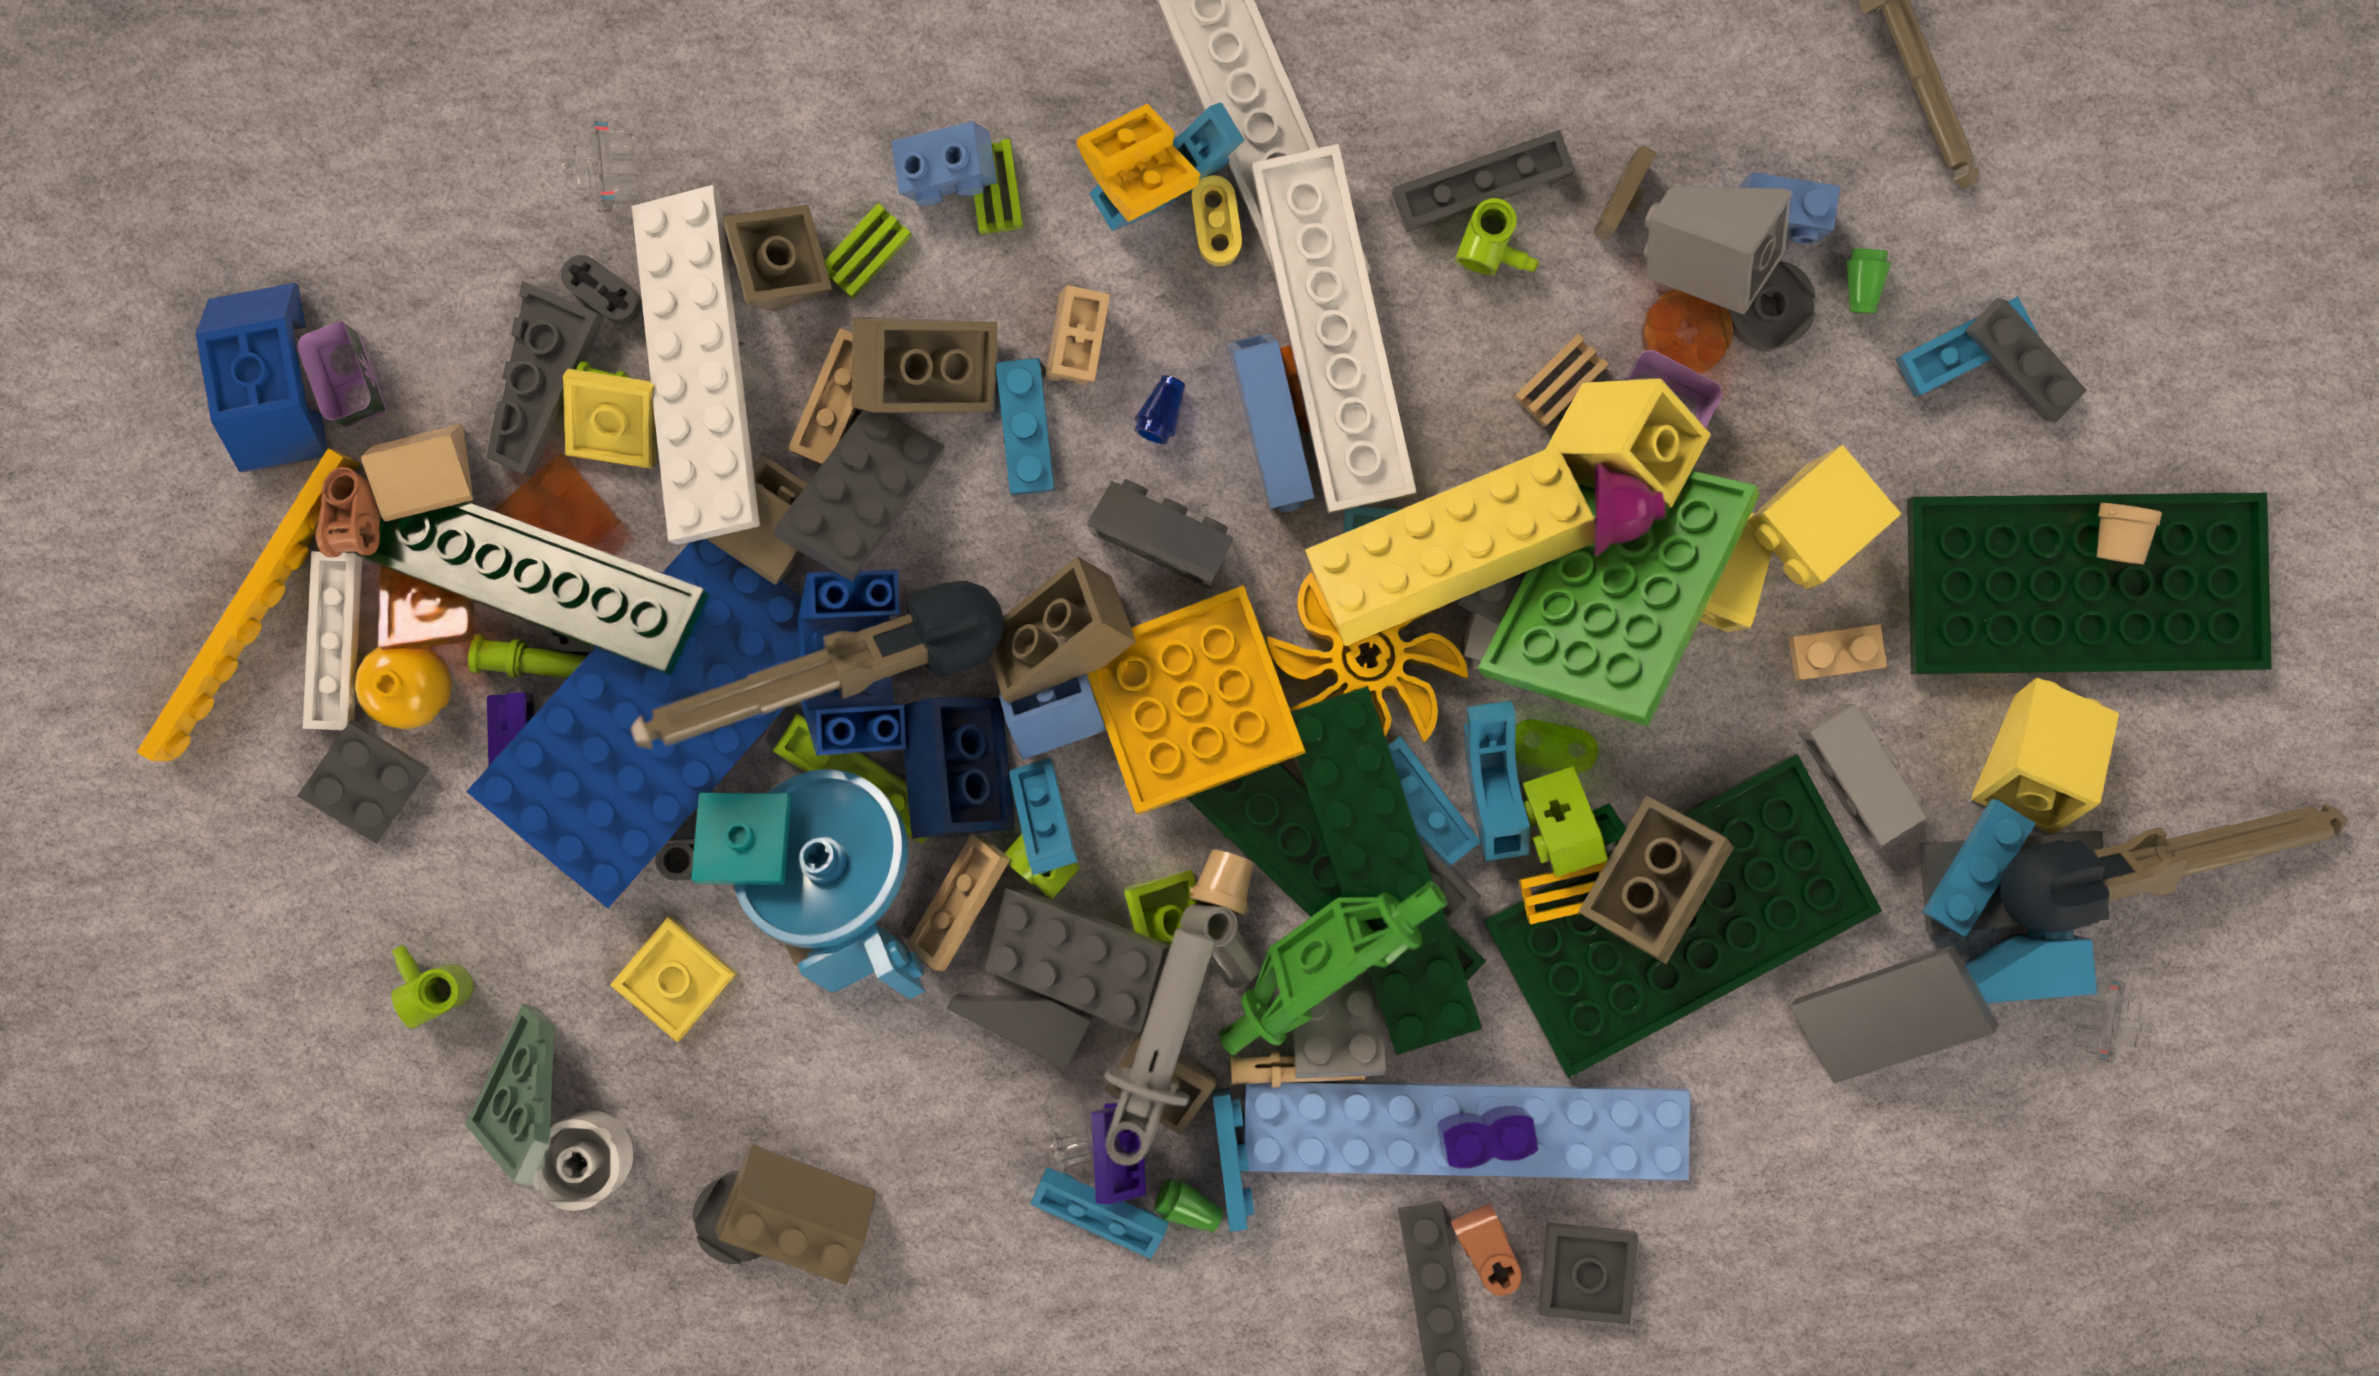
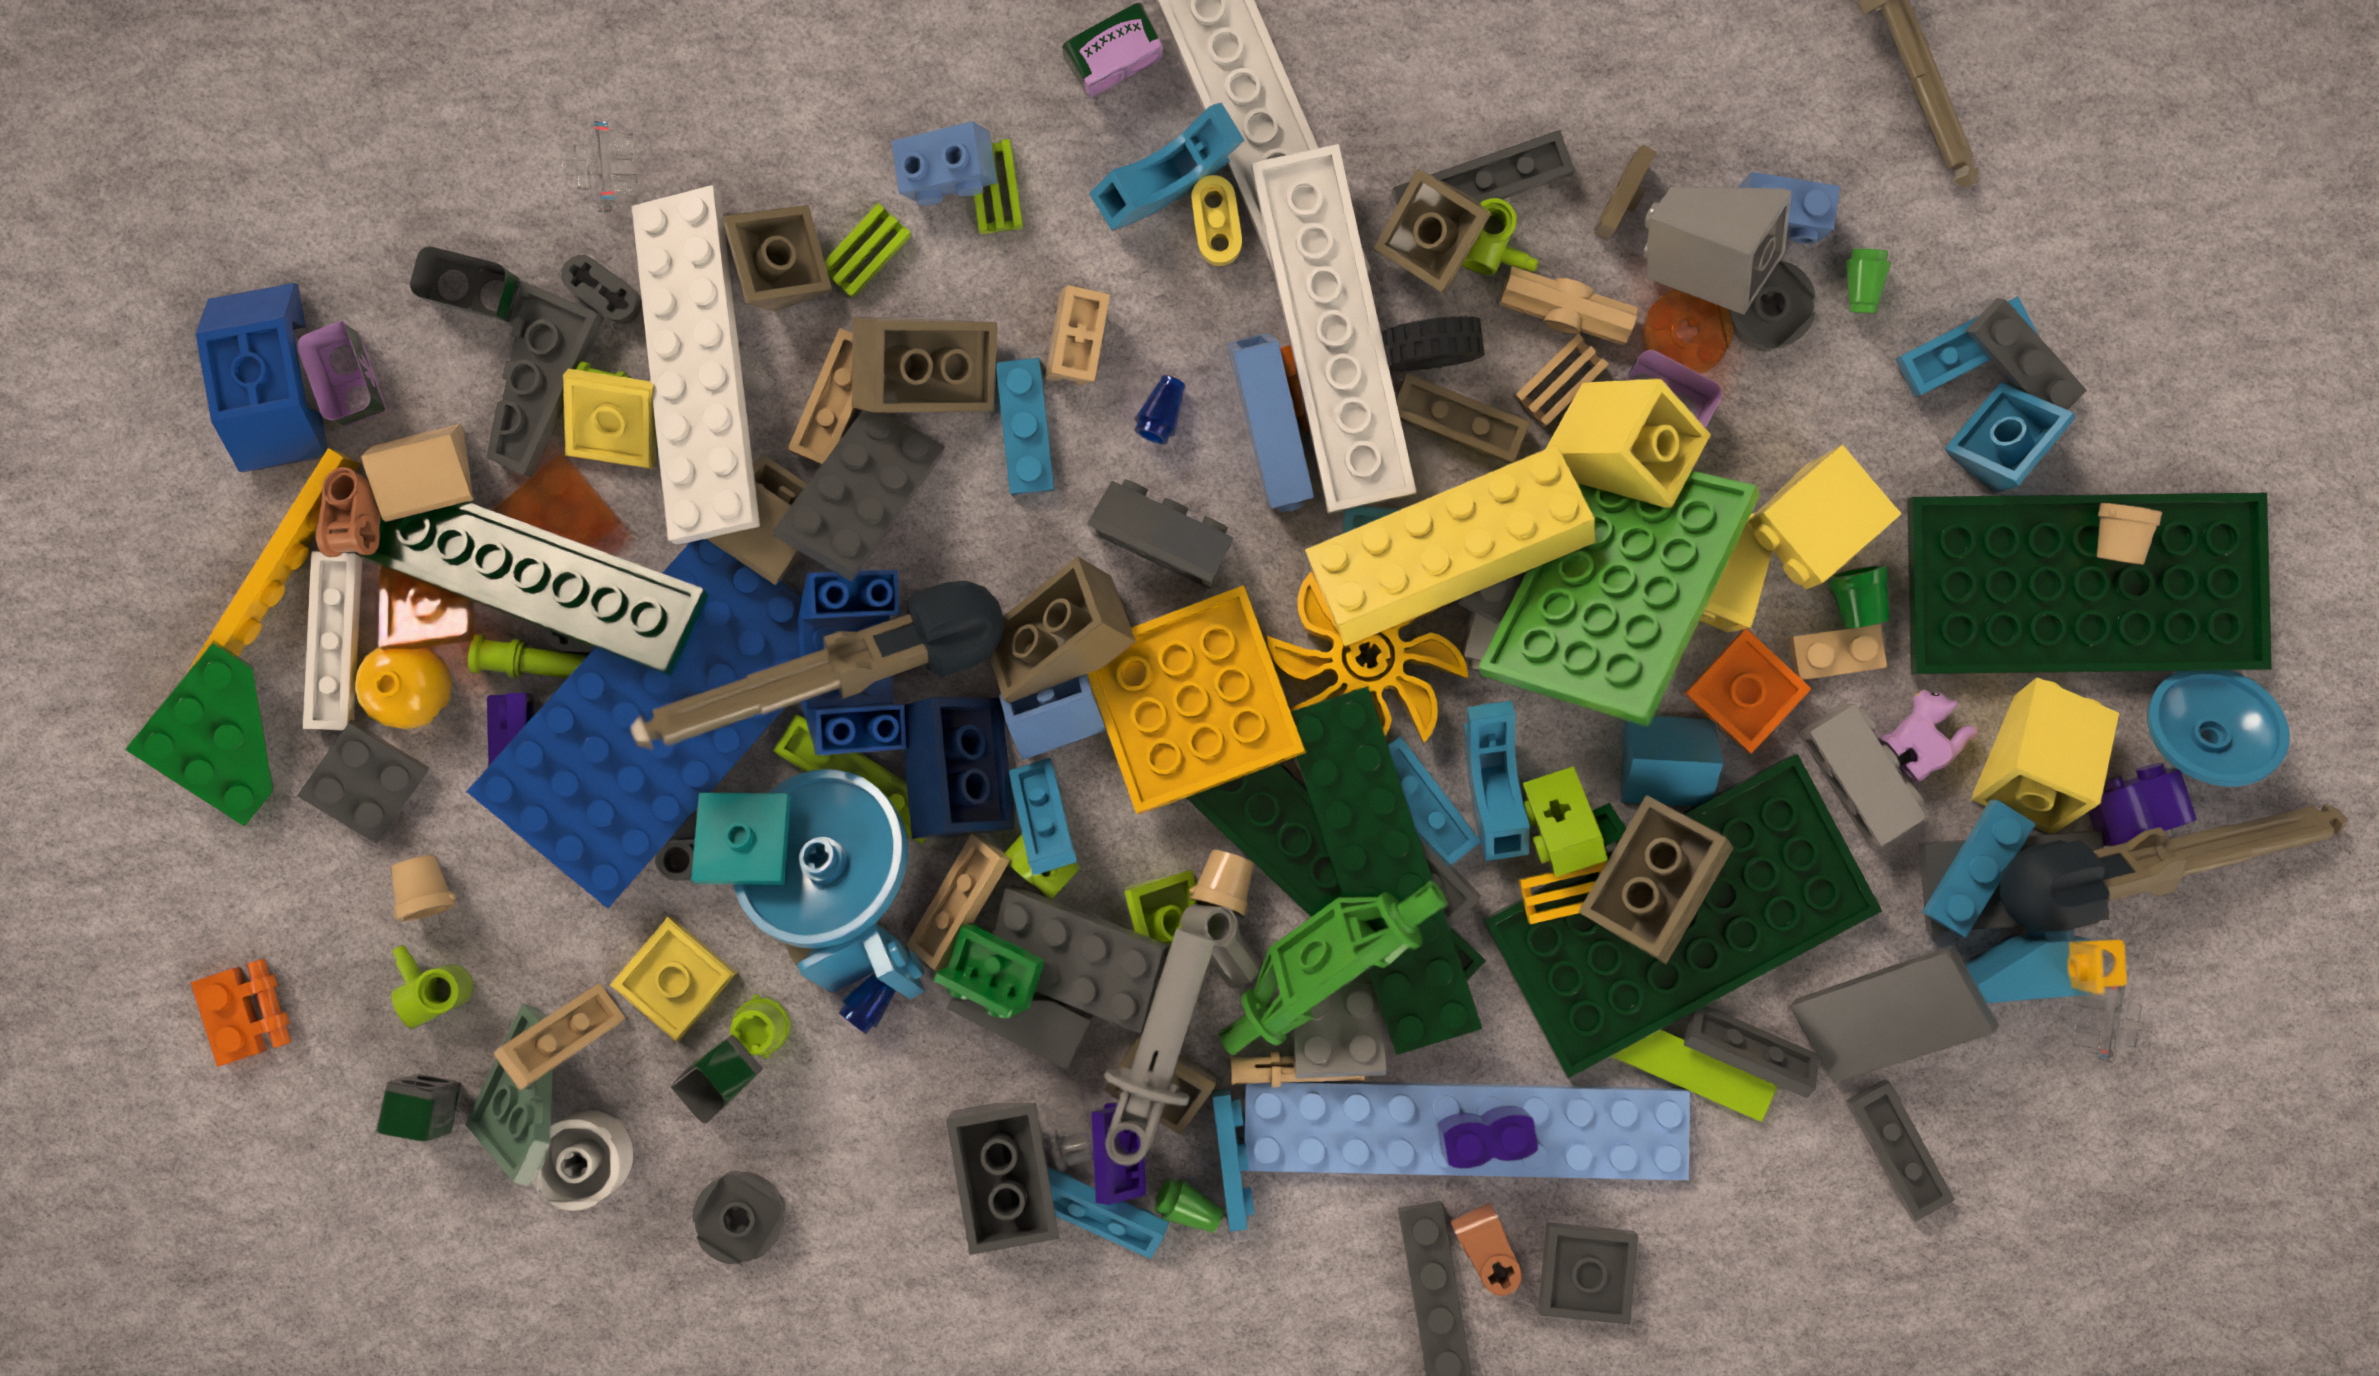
dark tan slope [715,1144,876,1286] -> none
yellow slope [1076,103,1200,222] -> none
clear neon green plate [1515,719,1598,775] -> none
magenta hat [1594,463,1665,557] -> none
none -> green plate [125,640,274,827]
none -> orange plate [190,958,291,1067]
none -> piece [375,1074,461,1141]
none -> tan piece [390,855,456,922]
none -> dark grey piece [410,246,520,322]
none -> tan plate [493,983,625,1091]
none -> piece [670,1035,763,1123]
none -> lime piece [730,994,791,1059]
none -> clear blue cone [838,972,896,1034]
none -> green bracket [934,923,1045,1019]
none -> dark grey slope [946,1103,1060,1255]
none -> lavender piece [1062,3,1163,98]
none -> dark tan slope [1374,169,1491,293]
none -> black tyre [1382,316,1485,371]
none -> dark tan plate [1396,373,1530,464]
none -> tan piece [1498,266,1638,346]
none -> lime tile [1611,1029,1778,1122]
none -> dark azure slope [1620,716,1723,806]
none -> orange plate [1682,629,1811,754]
none -> dark grey plate [1684,1006,1819,1098]
none -> green piece [1827,565,1890,629]
none -> dark grey plate [1846,1079,1955,1221]
none -> lavender animal [1878,689,1978,784]
none -> dark azure slope [1944,382,2076,493]
none -> yellow bracket [2067,939,2127,994]
none -> dark purple brick [2089,763,2197,846]
none -> dark azure dish [2147,670,2290,787]

